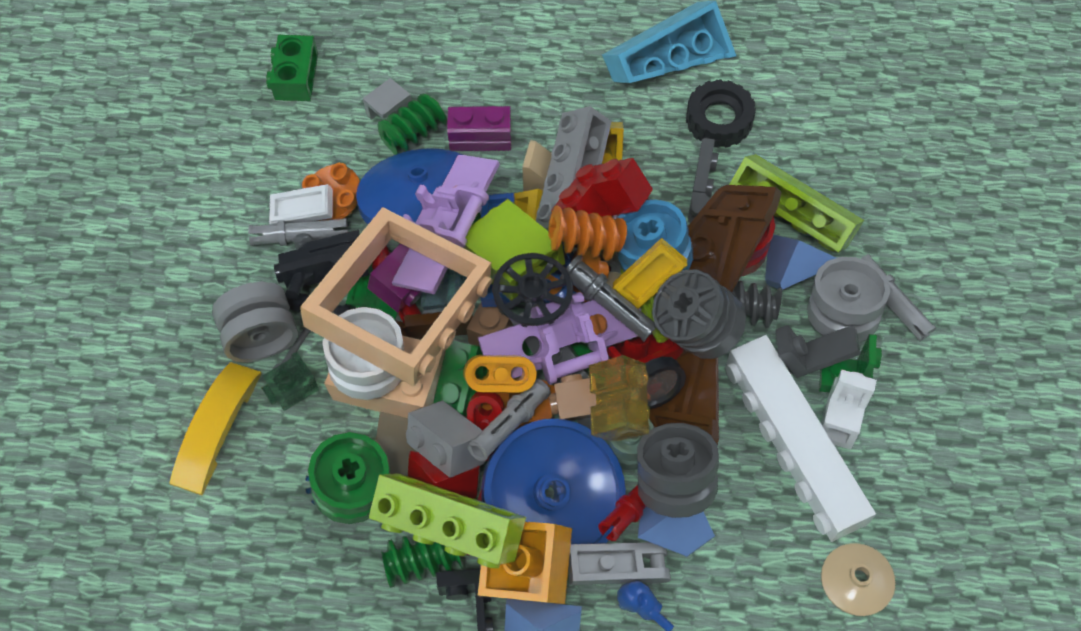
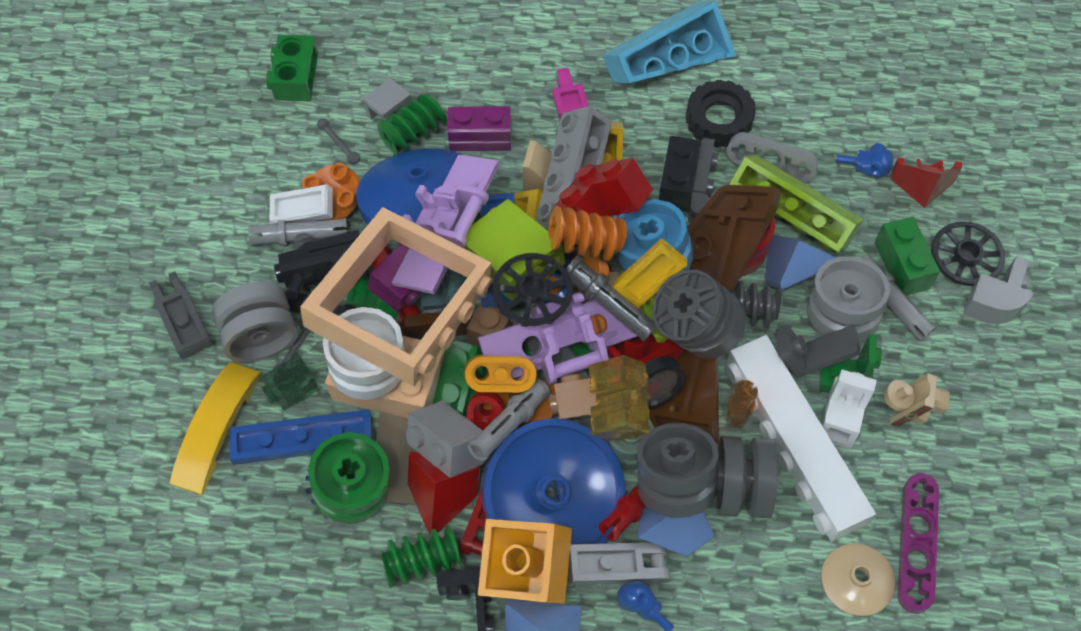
lime brick [369,474,526,568] -> none
none -> dark grey hinge [149,271,213,359]
none -> blue plate [229,409,373,465]
none -> dark grey hinge [317,118,360,165]
none -> dark pink plate [552,68,589,121]
none -> black brick [659,136,702,213]
none -> dark grey wheel [716,436,778,519]
none -> clear orange pin [726,380,758,427]
none -> light grey beam [727,132,818,183]
none -> blue piece [836,143,894,177]
none -> green brick [874,216,940,296]
none -> tan hips [884,373,950,426]
none -> red slope [890,158,962,208]
none -> magenta beam [897,473,939,614]
none -> black wheel [931,222,1005,286]
none -> light grey brick [963,256,1034,324]

